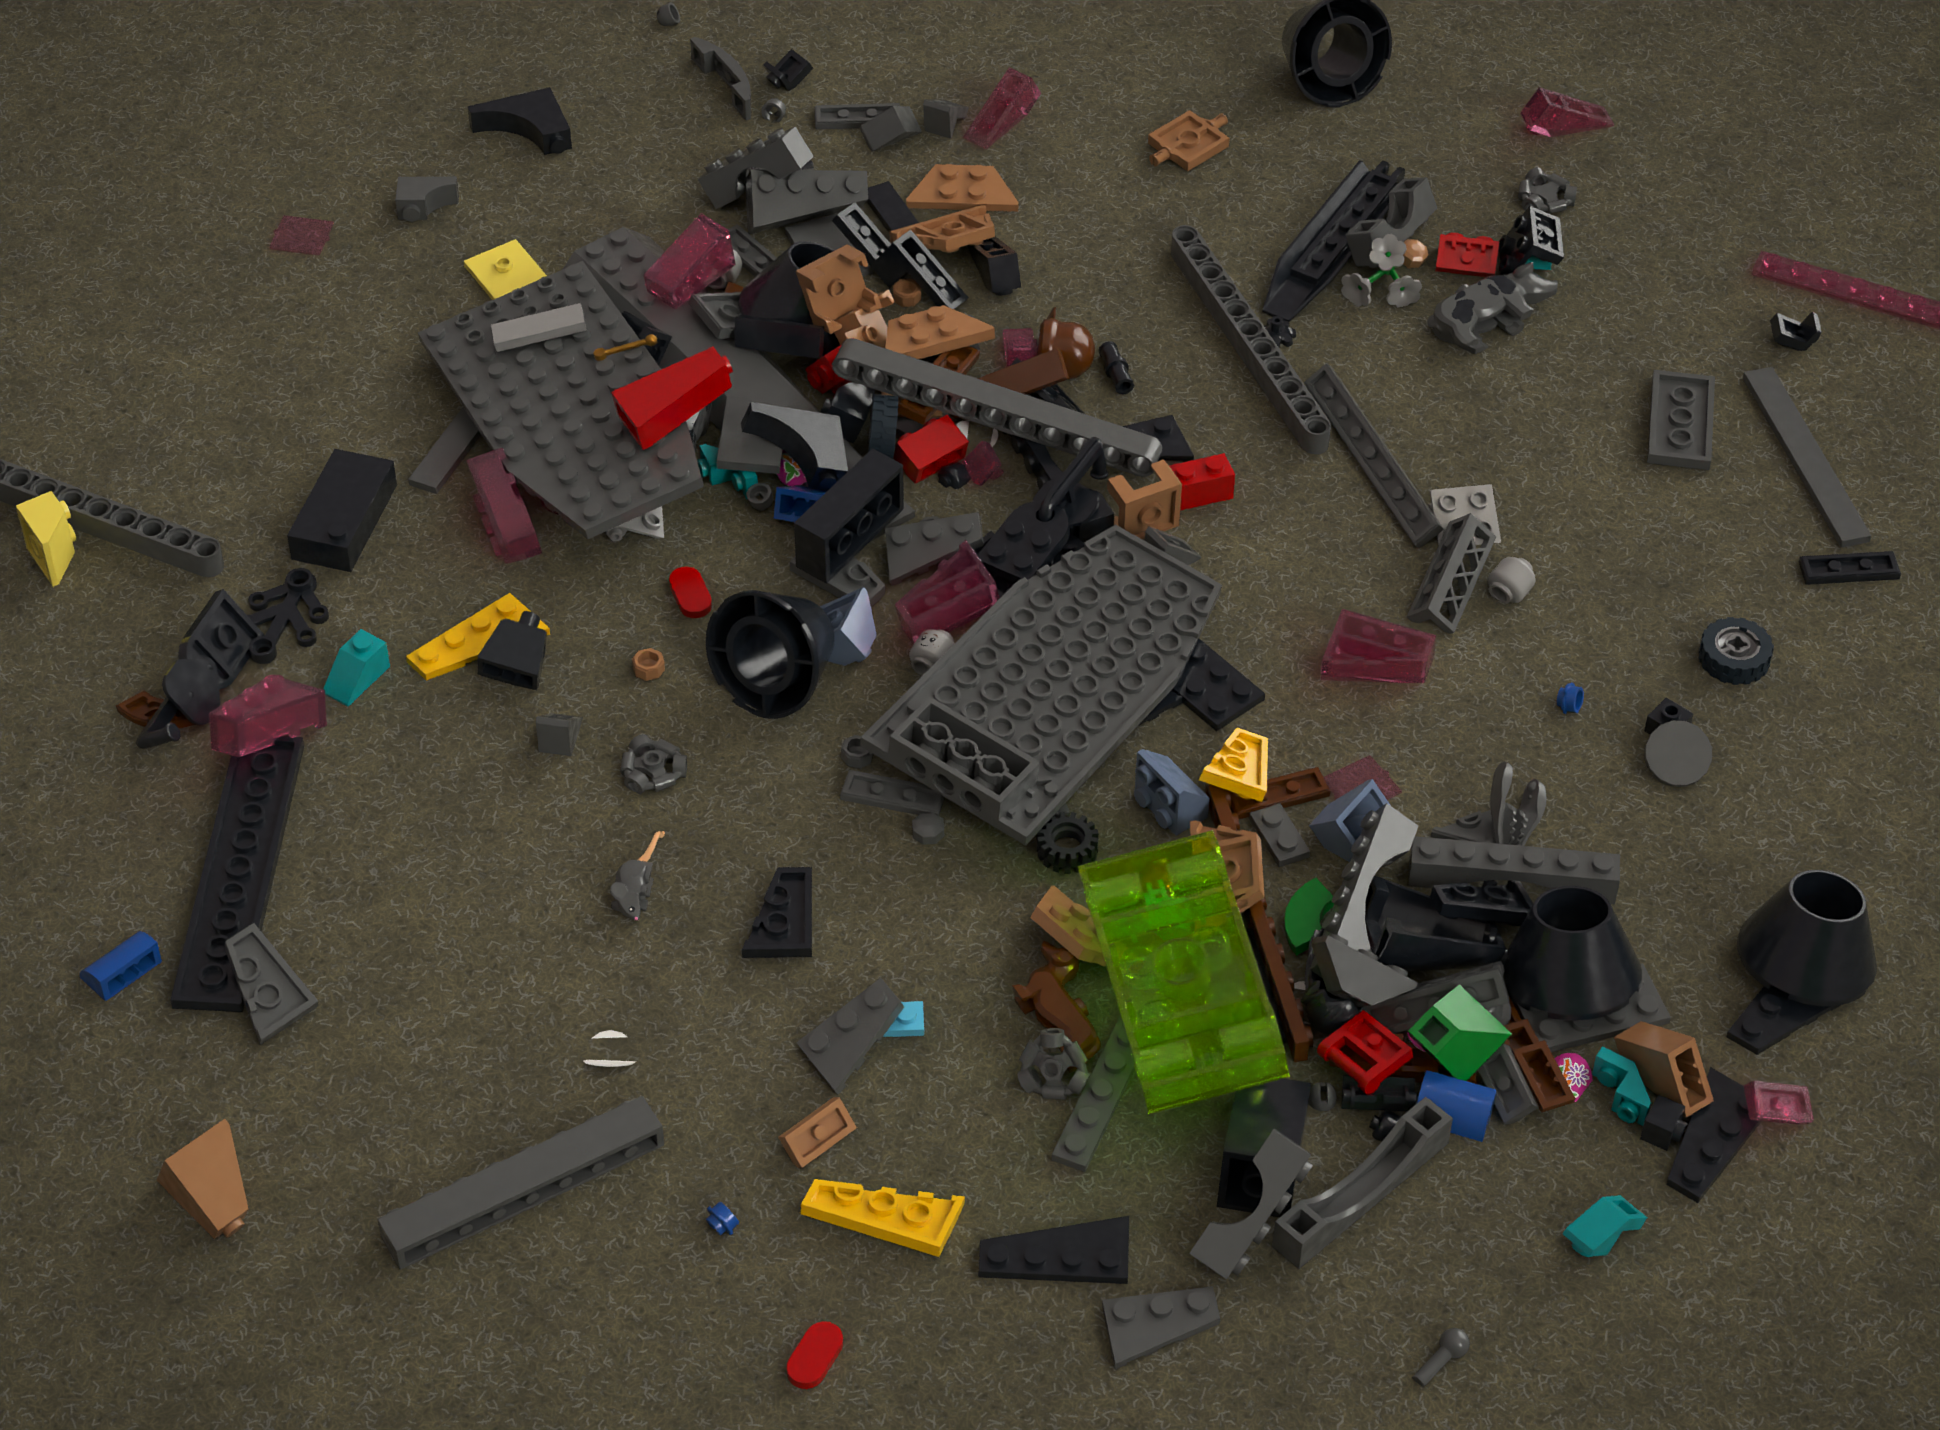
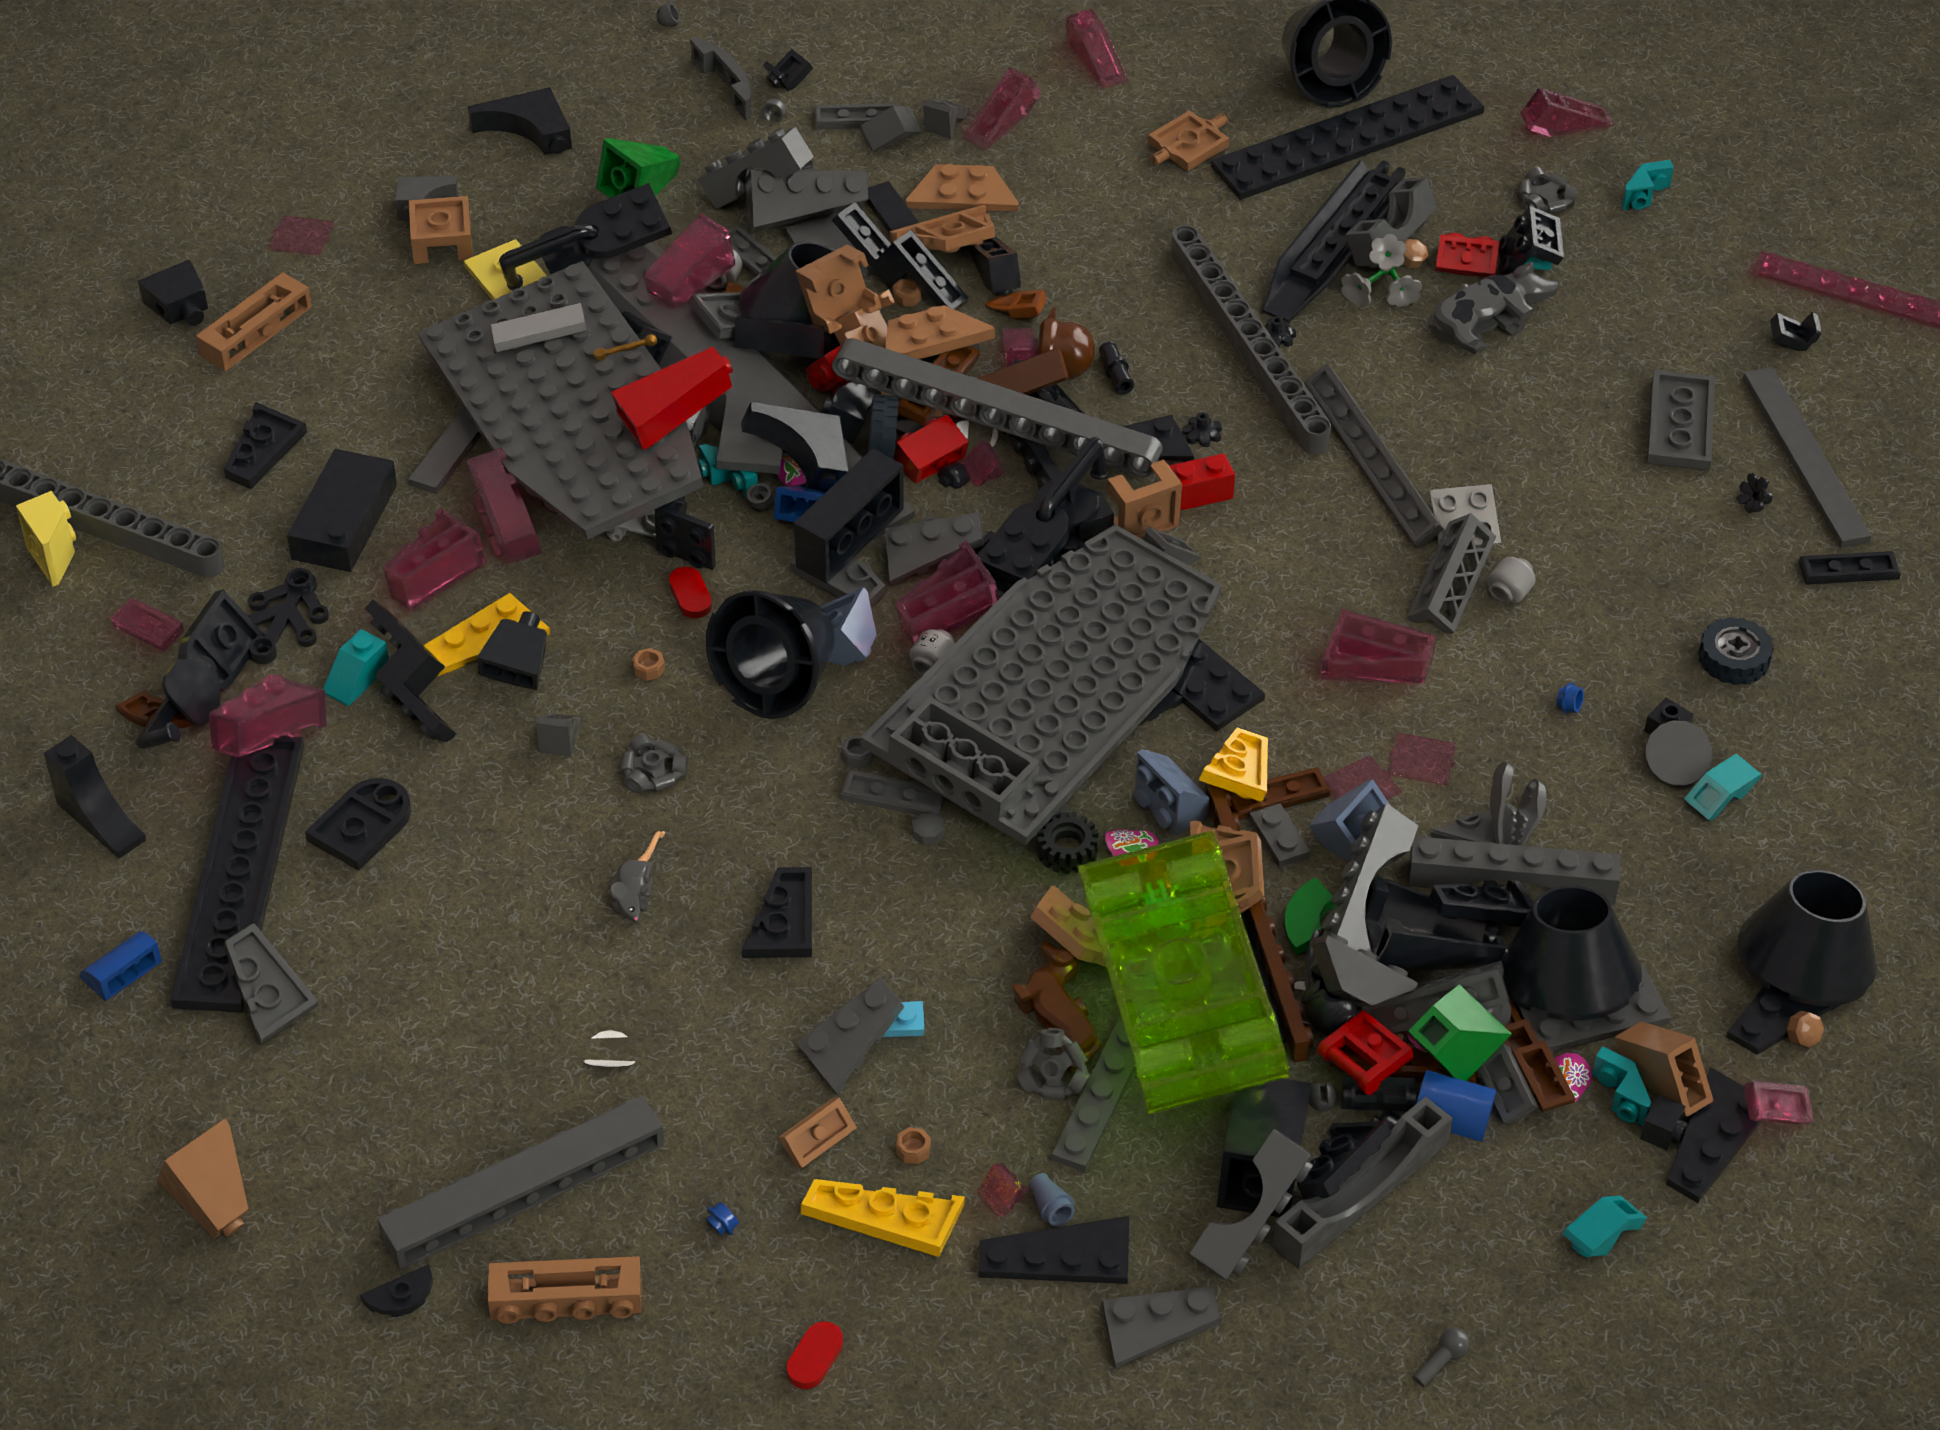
none -> black arch [44,735,146,859]
none -> clear pink plate [111,597,184,652]
none -> black torso [138,260,208,326]
none -> medium nougat brick [196,272,312,372]
none -> black wing [224,402,307,489]
none -> black plate [305,778,411,871]
none -> black plate [360,1264,433,1317]
none -> black bracket [364,599,457,742]
none -> clear pink wedge [383,508,486,611]
none -> medium nougat panel [409,196,473,264]
none -> medium nougat brick [488,1256,642,1324]
none -> black plate [499,183,672,291]
none -> green slope [596,138,681,198]
none -> black bracket [654,496,716,570]
none -> medium nougat tile [896,1127,931,1165]
none -> clear pink tile [977,1163,1028,1217]
none -> dark orange plate [985,289,1047,319]
none -> sand blue cone [1029,1173,1075,1226]
none -> clear pink slope [1066,9,1128,89]
none -> sticker [1105,829,1159,864]
none -> black plant [1182,412,1222,447]
none -> black plate [1211,75,1484,200]
none -> black wing [1297,1121,1392,1198]
none -> clear pink piece [1389,733,1456,785]
none -> teal slope [1621,160,1674,210]
none -> teal slope [1684,753,1762,821]
none -> black plant [1736,473,1773,514]
none -> medium nougat tile [1787,1011,1824,1048]

